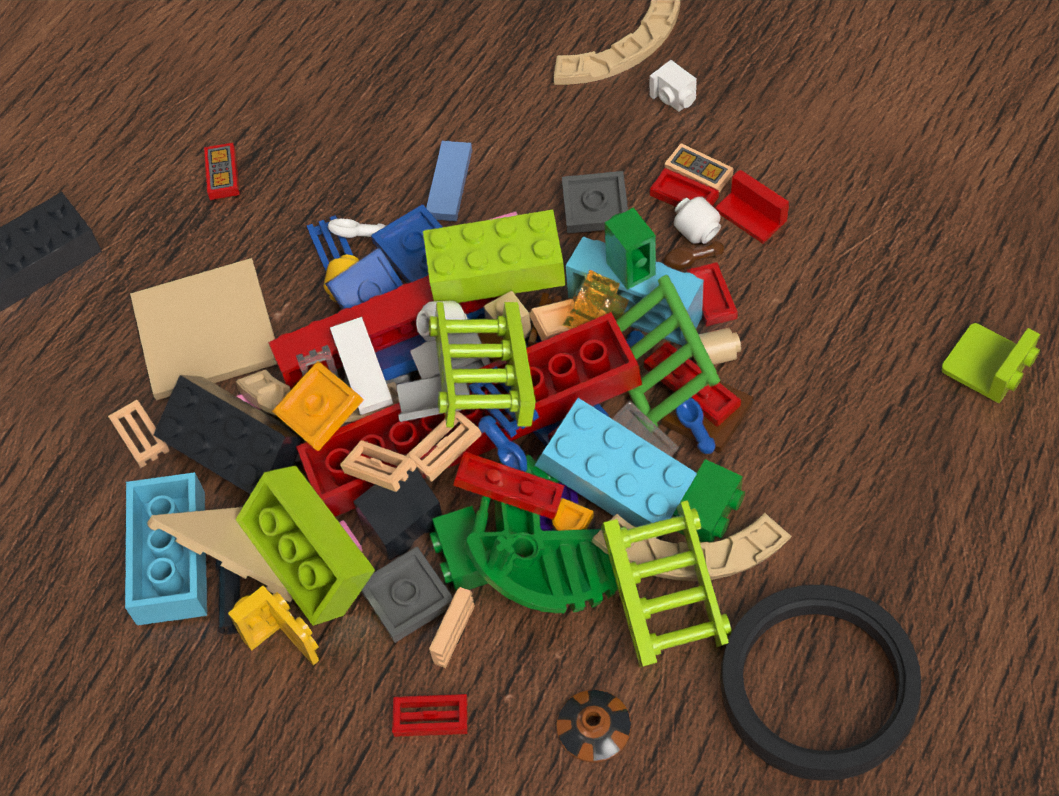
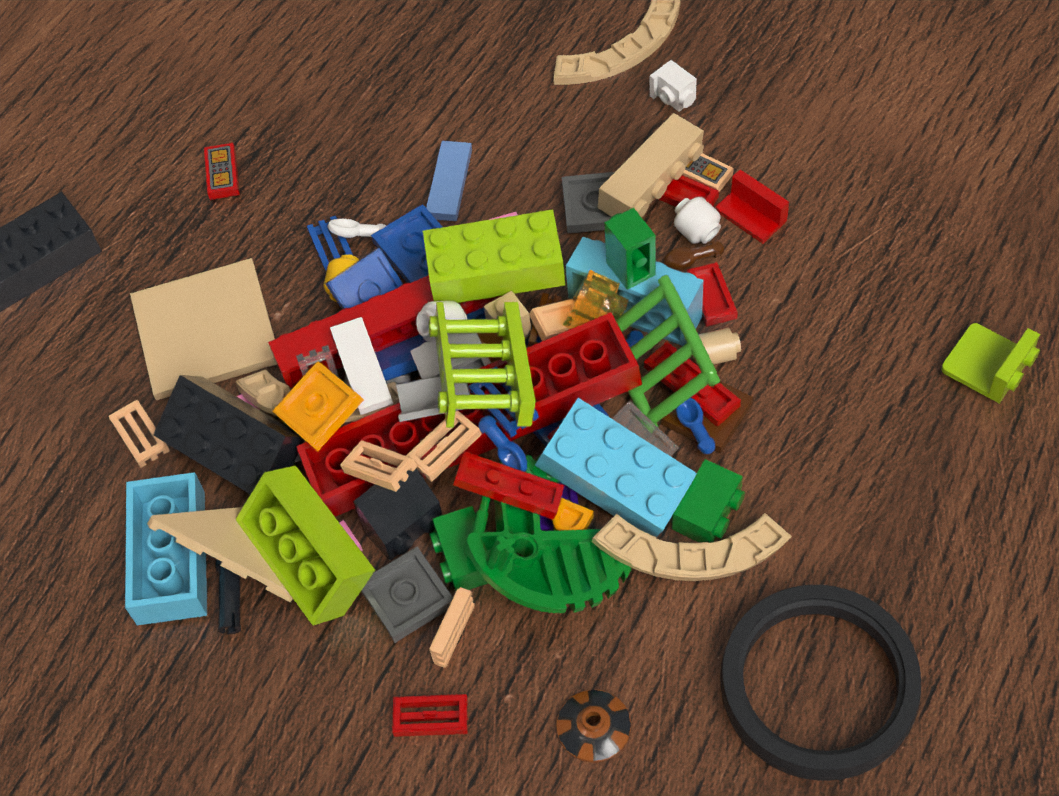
yellow bracket [228,585,319,665] -> none
lime fence [601,500,732,668] -> none
none -> tan brick [598,113,704,217]

